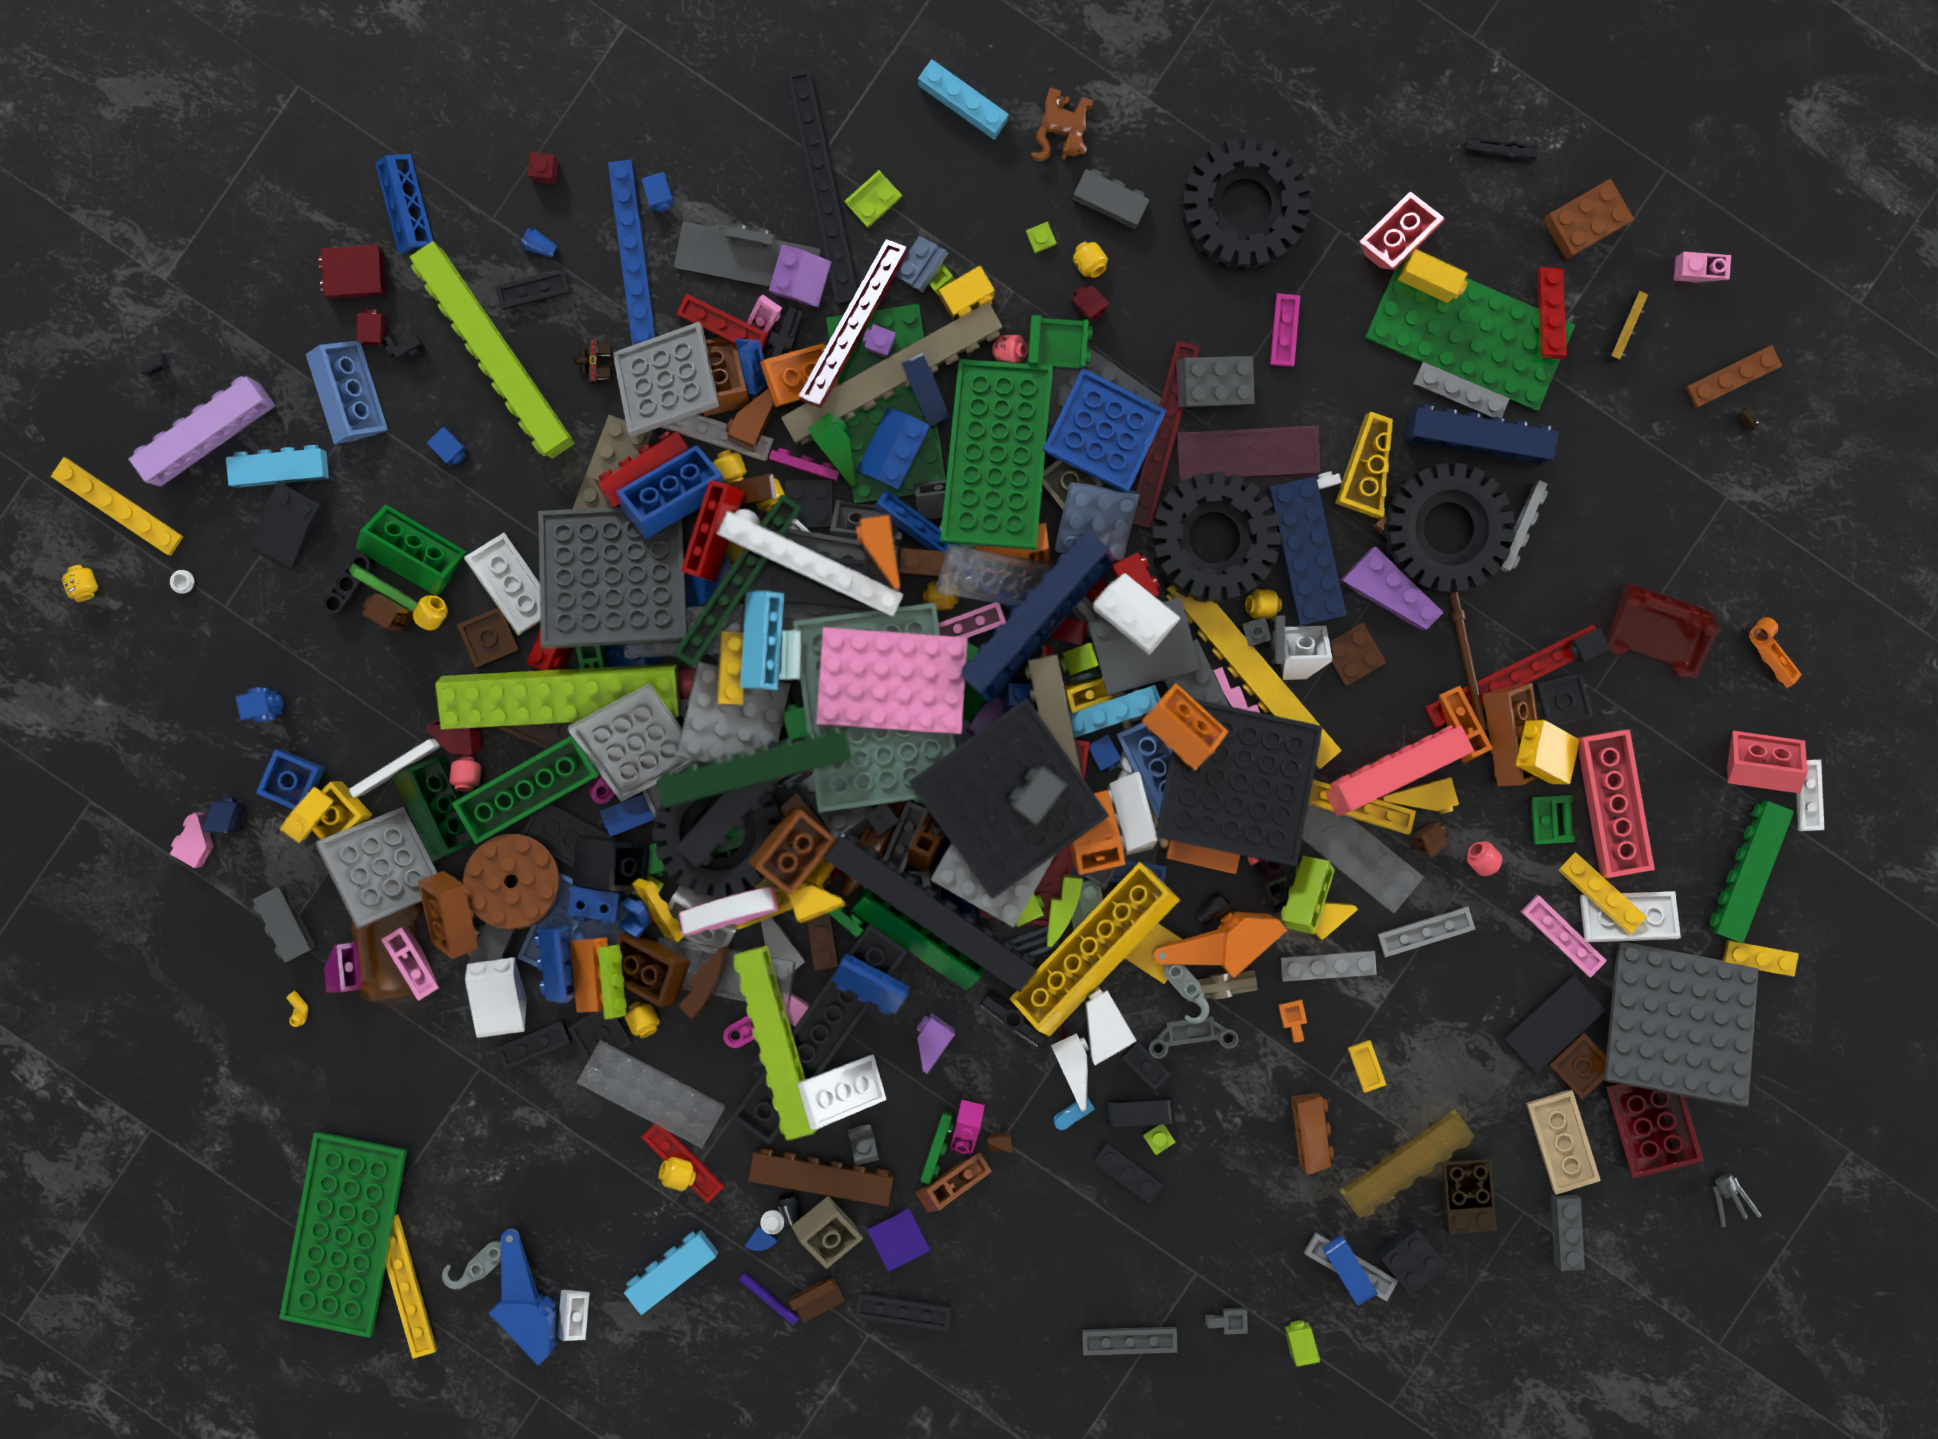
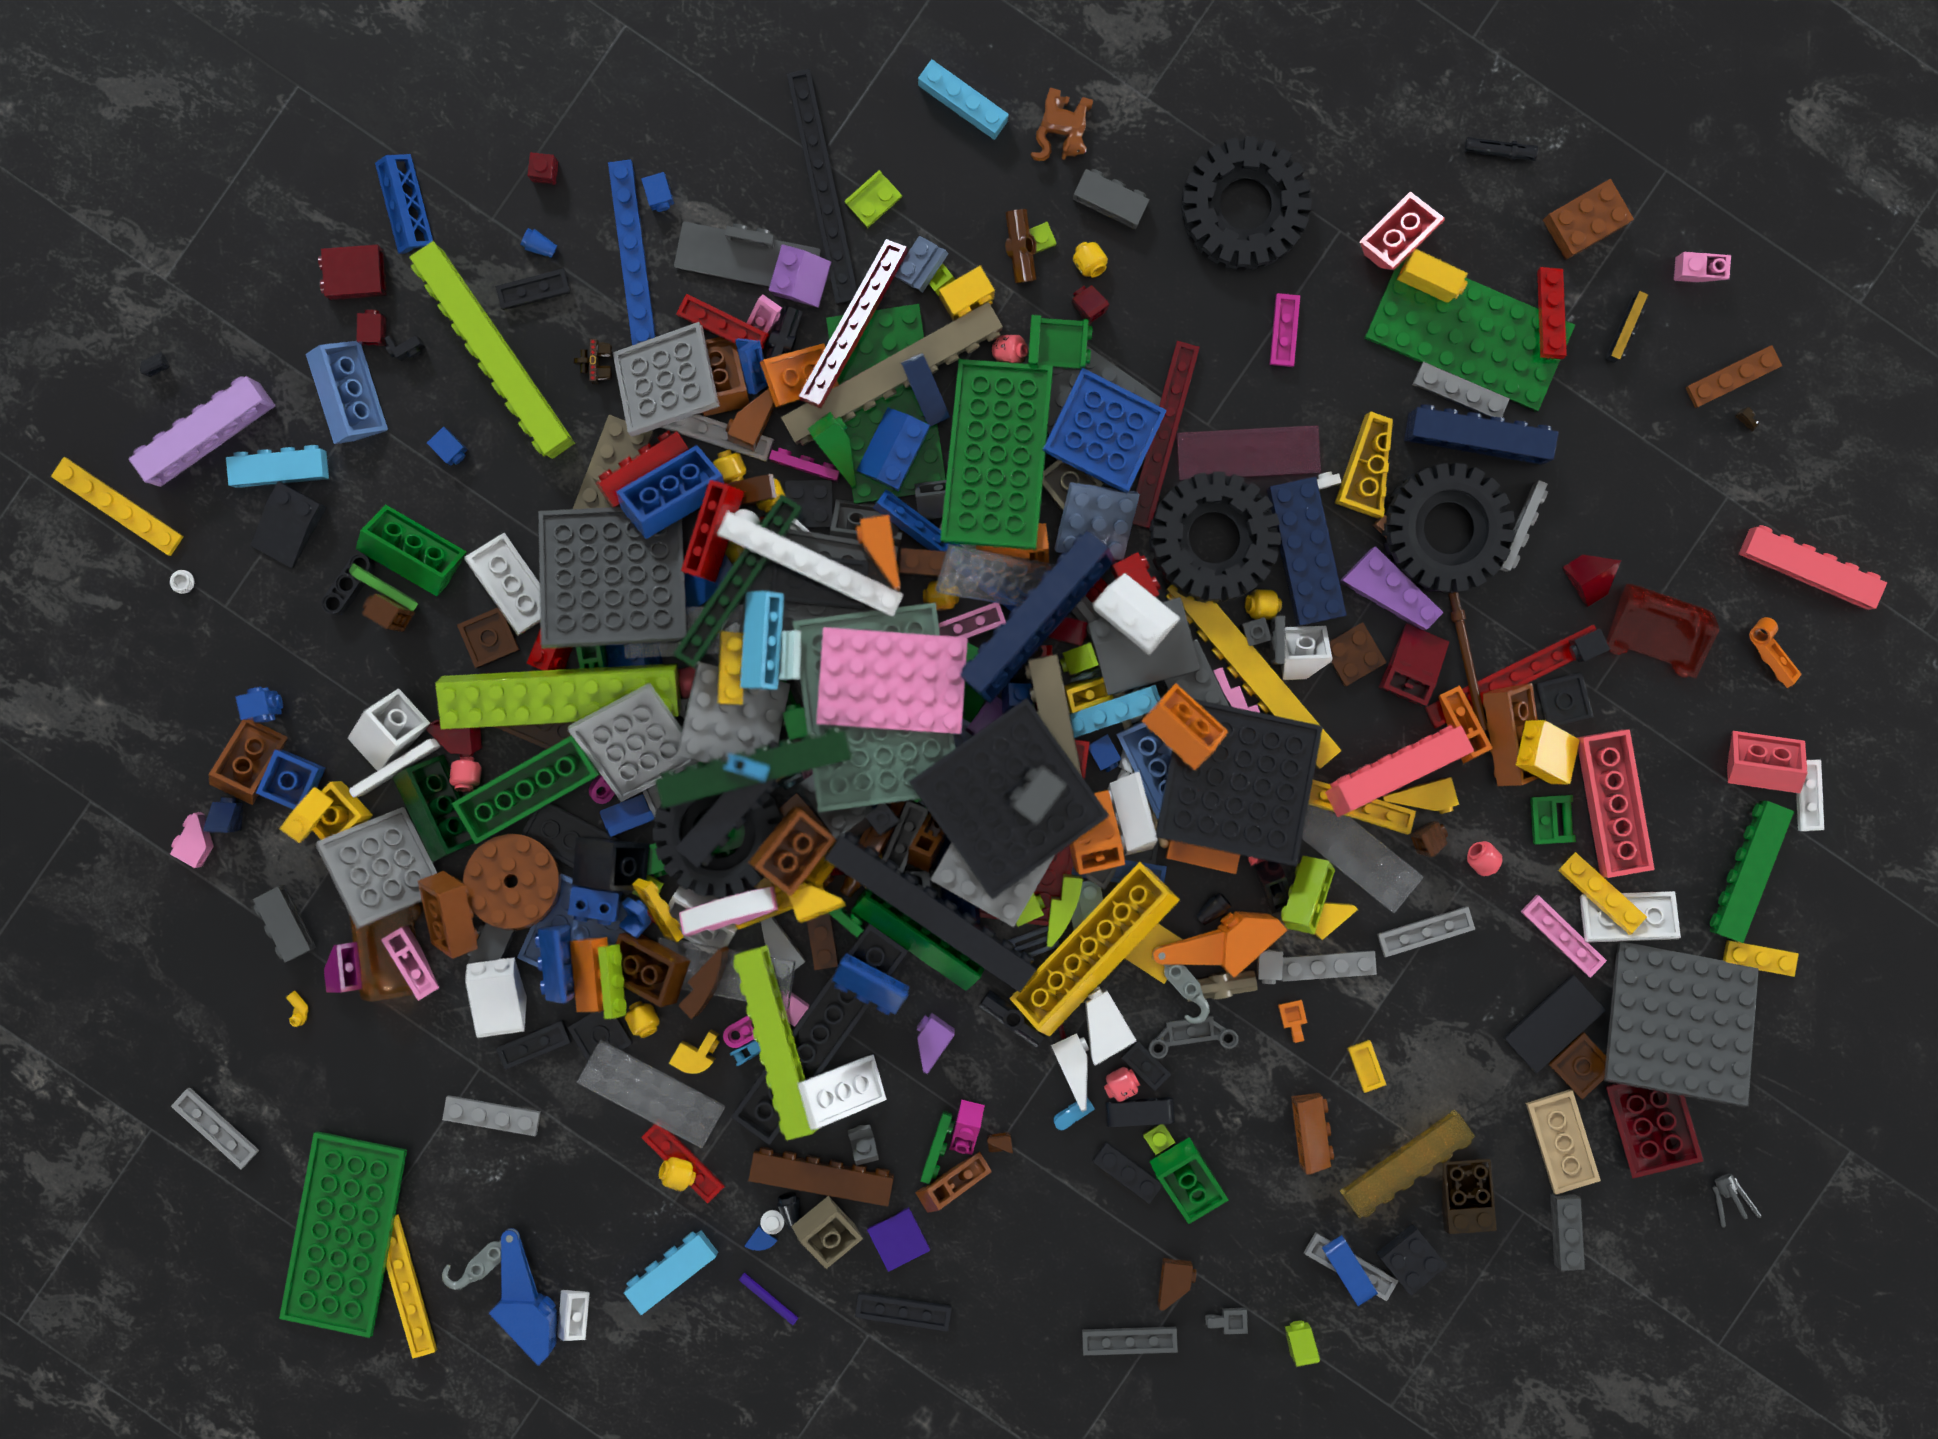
yellow head [62,565,98,602] -> none
yellow head [412,595,448,630] -> none
reddish brown panel [789,1275,844,1322] -> none
medium lavender brick [862,324,896,359] -> none
dark grey brick [1176,356,1255,408] -> none
none -> light grey plate [171,1087,259,1169]
none -> dark orange slope [209,720,288,805]
none -> white slope [348,688,430,771]
none -> light grey plate [442,1095,541,1136]
none -> yellow brick [669,1029,720,1074]
none -> dark azure bar [723,753,770,782]
none -> dark azure bar [729,1039,761,1066]
none -> reddish brown piece [1005,209,1037,283]
none -> coral head [1104,1067,1140,1102]
none -> green slope [1150,1137,1229,1224]
none -> reddish brown slope [1157,1258,1196,1311]
none -> light grey brick [1256,949,1283,984]
none -> dark red slope [1379,623,1449,707]
none -> dark red slope [1562,555,1621,607]
none -> coral brick [1739,525,1887,610]

